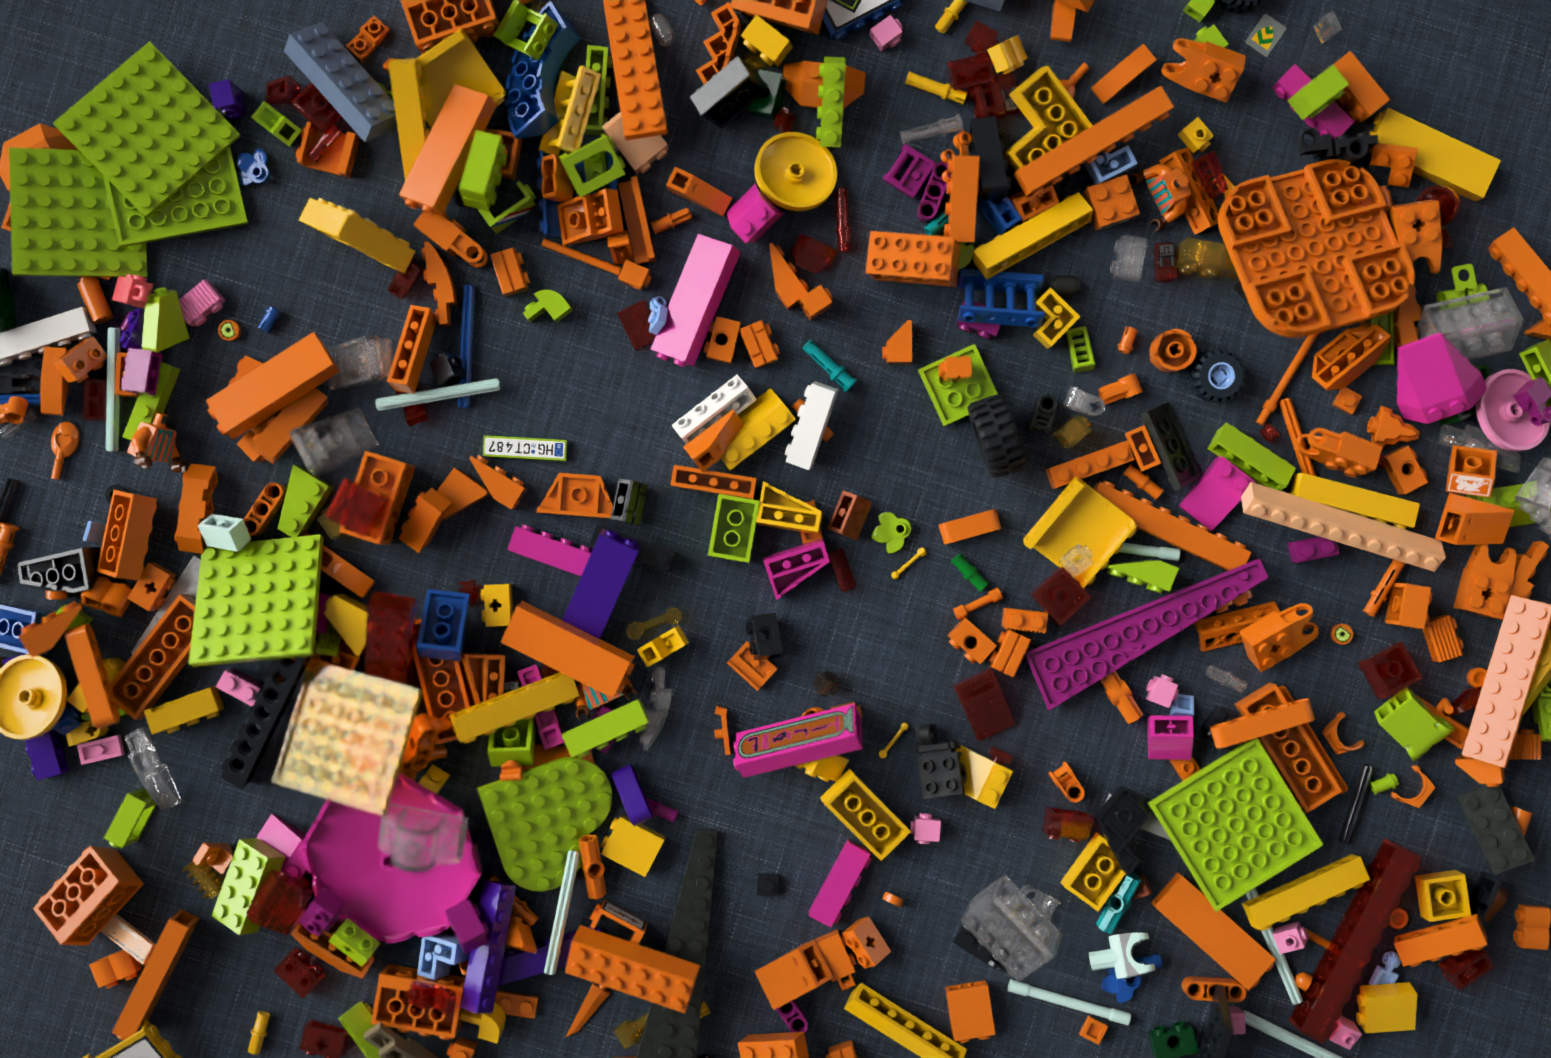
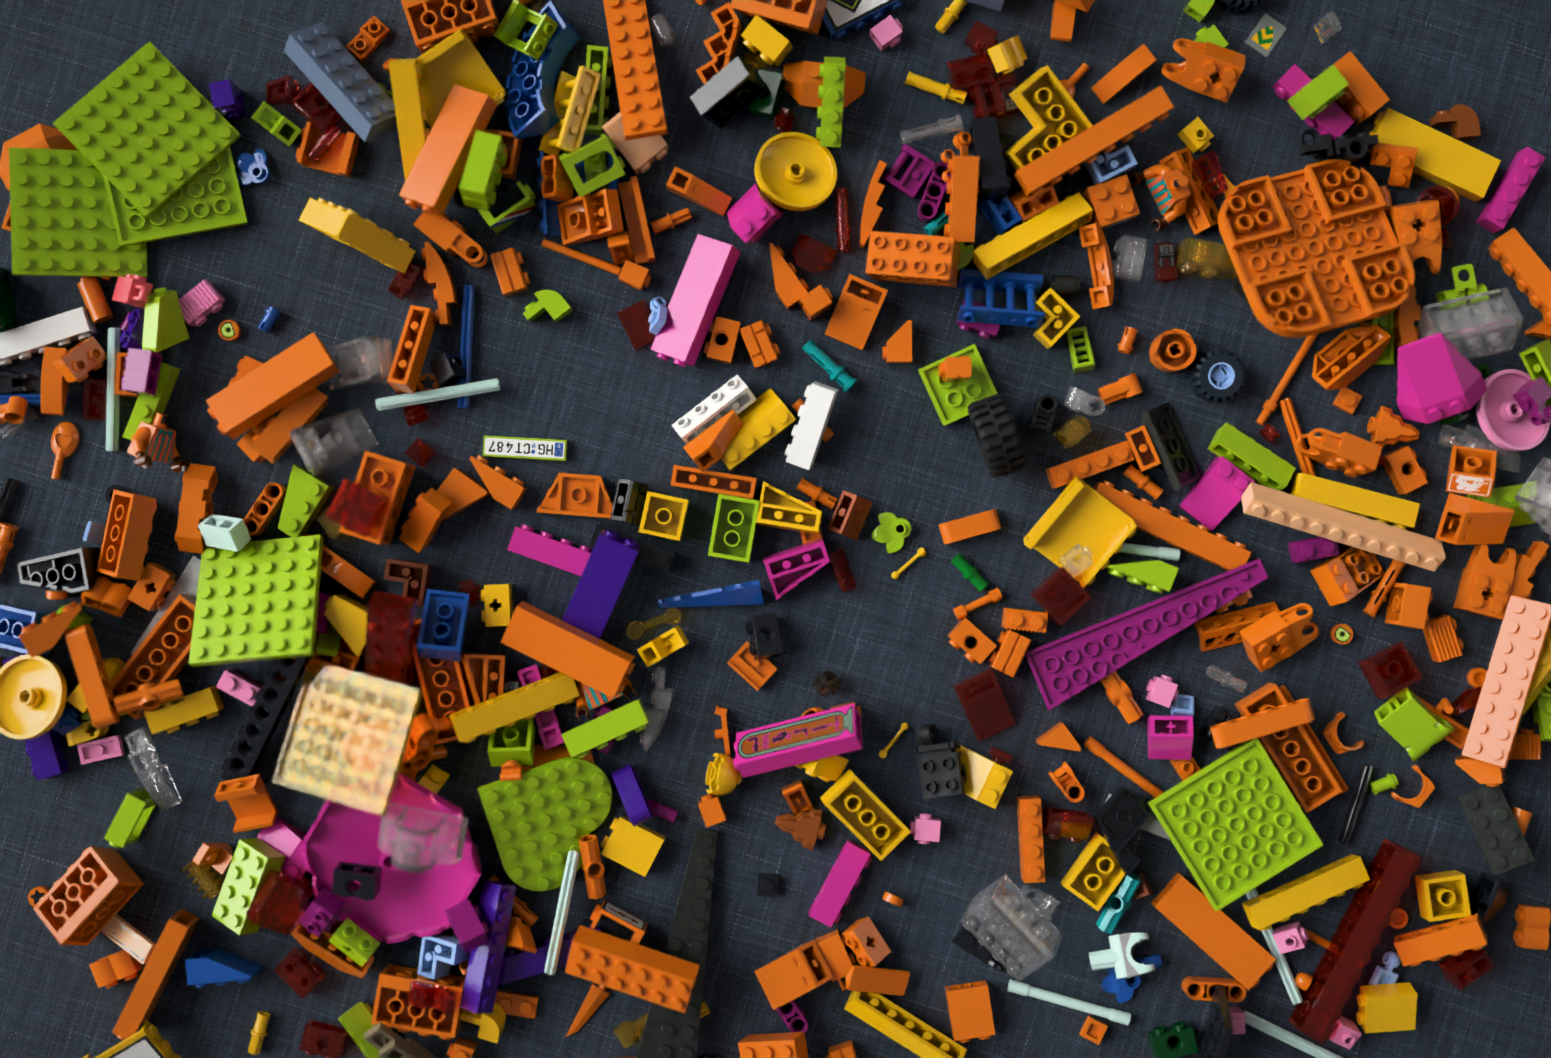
none -> orange tile [28,886,50,907]
none -> orange piece [114,679,184,715]
none -> blue slope [185,948,263,988]
none -> orange panel [214,774,278,833]
none -> black brick [332,861,382,900]
none -> copper brick [384,558,433,606]
none -> clear red slope [405,438,436,467]
none -> tile [418,373,440,391]
none -> yellow brick [639,491,689,541]
none -> blue wedge [658,580,764,608]
none -> orange brick [698,794,727,828]
none -> yellow cylinder [705,752,742,795]
none -> dark orange rock [775,808,826,851]
none -> orange slope [782,779,814,815]
none -> orange pin [796,477,838,510]
none -> orange slope [824,274,888,350]
none -> orange slope [845,965,910,996]
none -> orange slope [859,160,887,248]
none -> orange brick [1016,795,1045,883]
none -> orange slope [1036,722,1081,751]
none -> orange slope [1079,223,1114,309]
none -> orange piece [1083,736,1164,798]
none -> orange slope [1310,546,1385,607]
none -> dark orange brick [1429,104,1480,141]
none -> dark pink brick [1476,147,1546,233]

